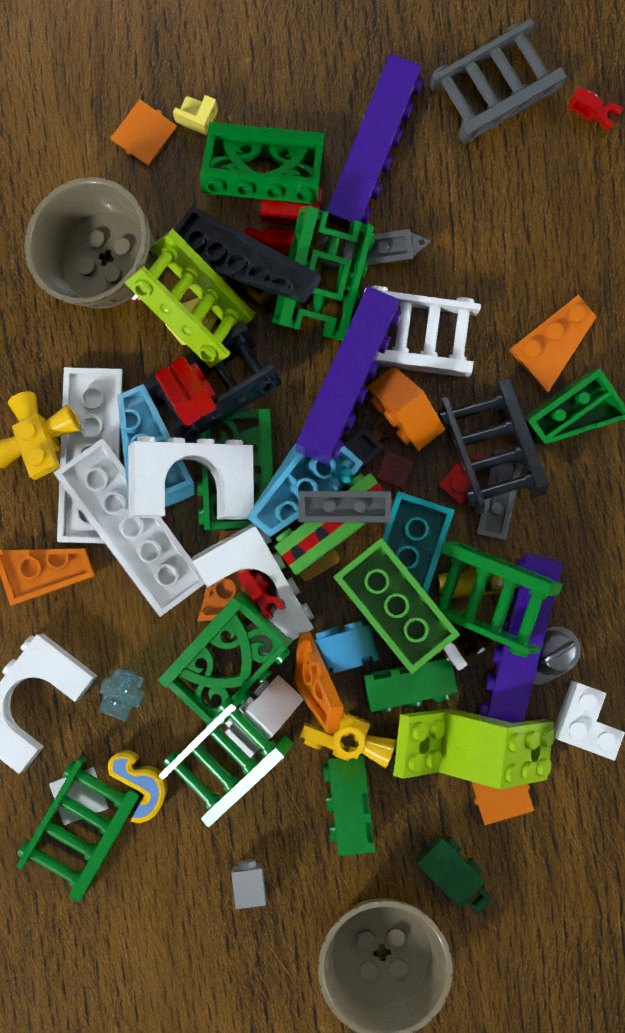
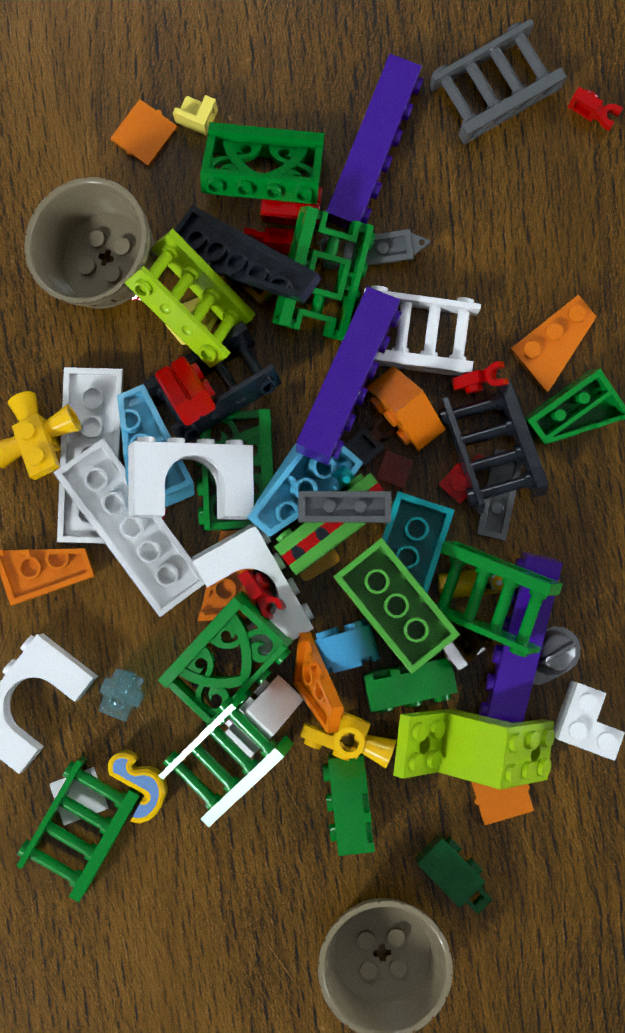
light grey brick [231,859,267,909] -> none
none -> red plate [451,361,509,394]

